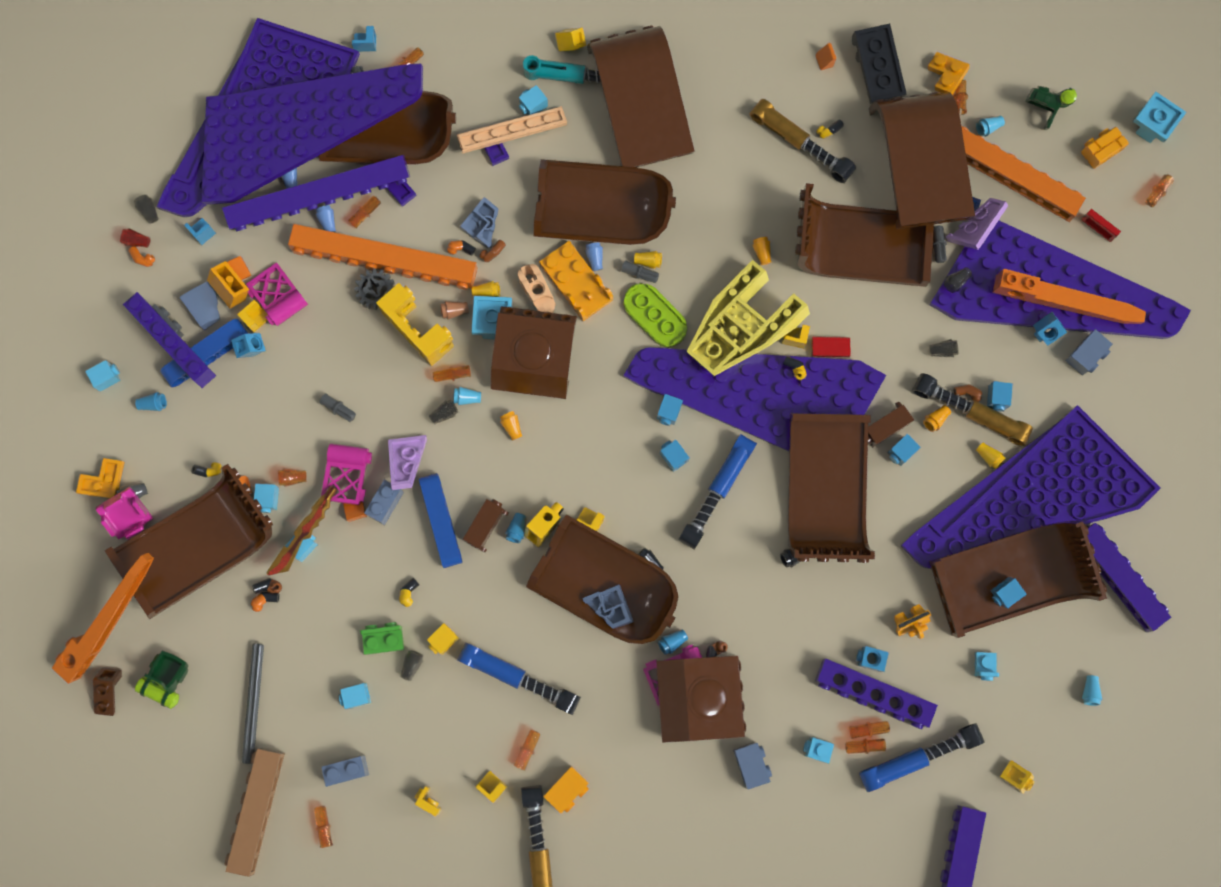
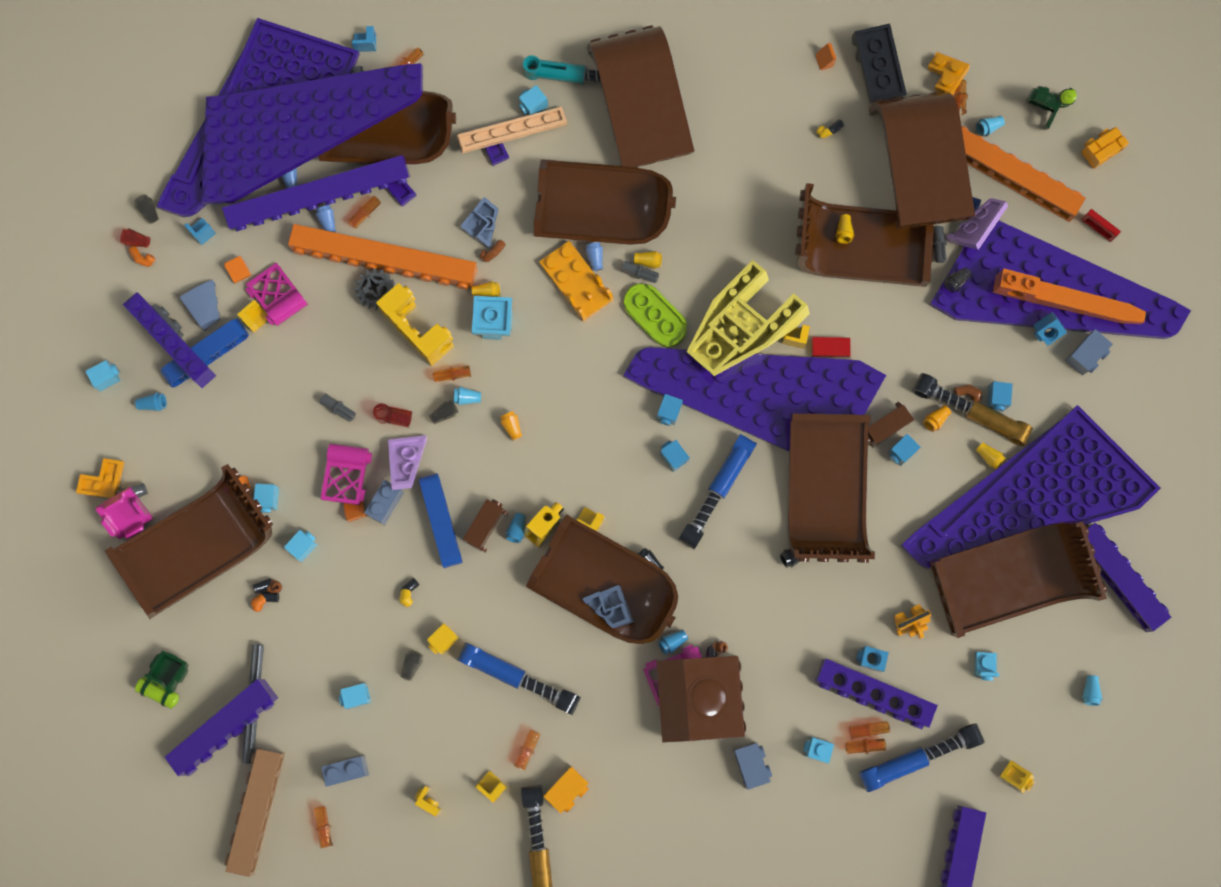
orange piece [52,553,154,684] -> none
reddish brown bracket [93,667,122,716] -> none
arm [191,462,222,477] -> none
light orange brick [207,261,249,309] -> none
dark azure brick [231,333,266,358] -> none
pearl gold sword [266,486,337,575] -> none
clear orange cone [278,468,307,487] -> none
bright green bracket [360,622,404,655] -> none
nougat cone [440,301,469,320] -> none
arm [447,240,476,256] -> none
reddish brown panel [491,306,577,399] -> none
light nougat piece [518,264,556,313] -> none
yellow panel [555,27,586,51] -> none
piece [749,99,856,183] -> none
light orange cone [752,237,772,265] -> none
arm [783,356,806,380] -> none
clear smoke cone [930,339,959,357] -> none
dark azure brick [990,577,1027,608] -> none
medium azure panel [1133,92,1187,143] -> none
clear orange axle [1145,174,1174,207] -> none
none -> dark purple brick [165,679,278,776]
none -> clear red piece [373,403,413,428]
none -> yellow cone [835,214,854,244]

